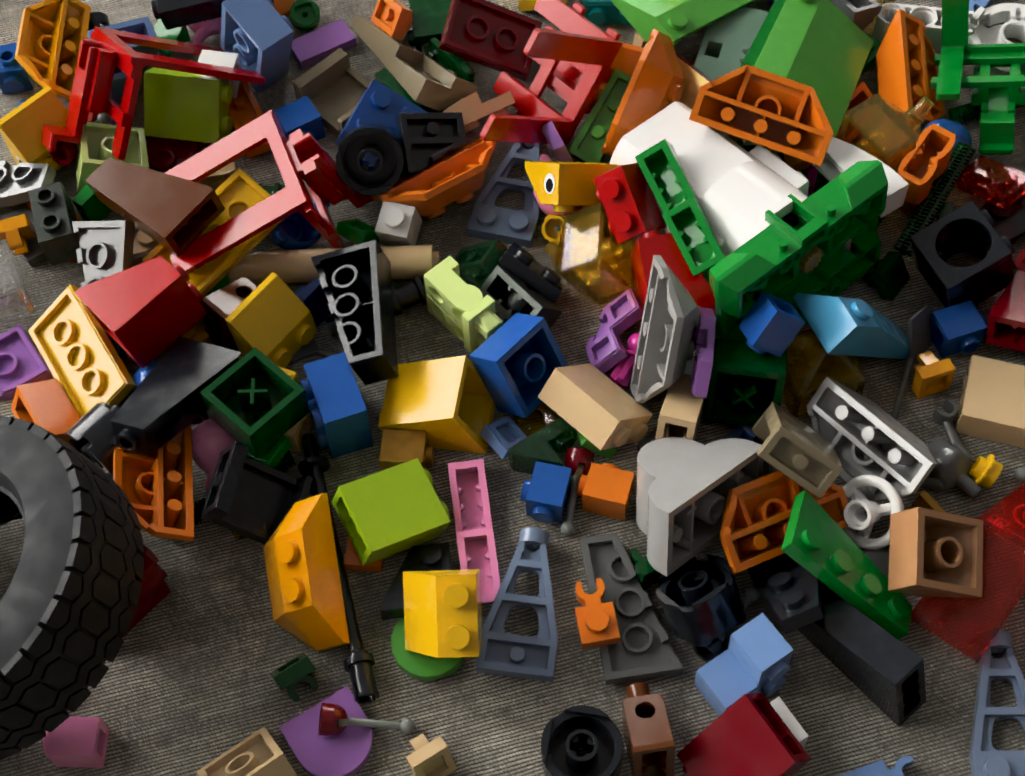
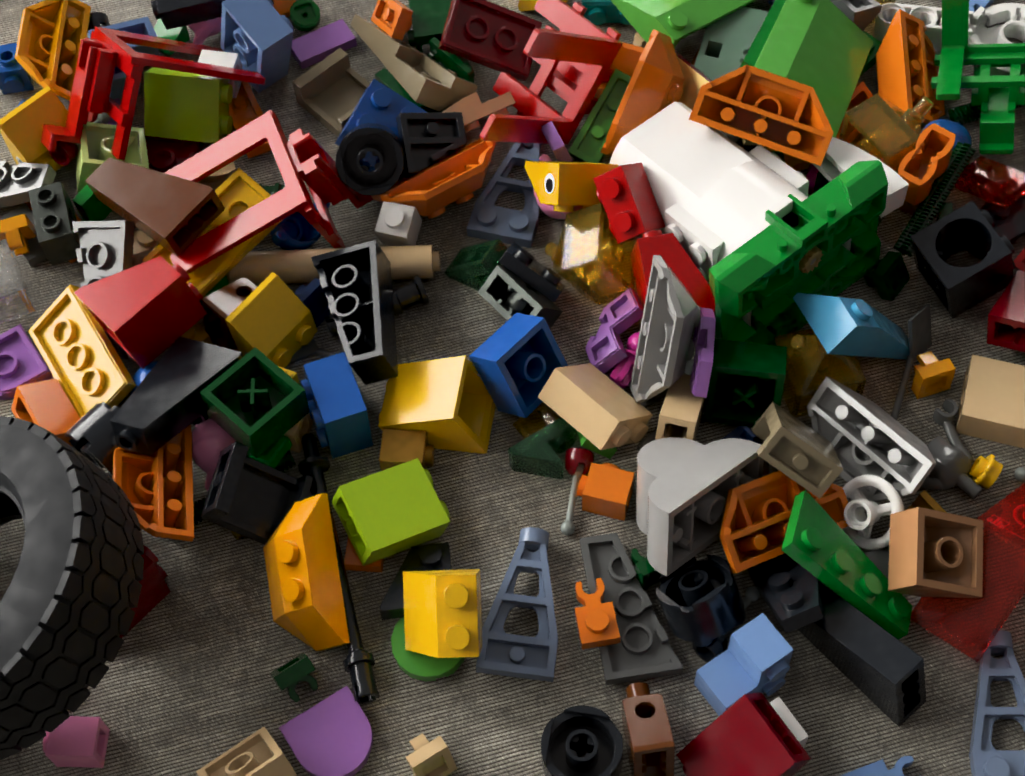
blue brick [273,96,326,141] -> none
hinge [318,703,415,736] -> none
green tile [336,218,379,244] -> none
yellowish green hips [423,255,503,353] -> none
bright pink slope [447,459,501,605] -> none
medium blue tile [480,416,531,459] -> none
blue brick [521,461,572,523] -> none
yellow plate [541,214,573,245] -> none
green slope [635,139,726,277] -> none
blue brick [738,292,805,357] -> none
blue brick [931,300,987,358] -> none

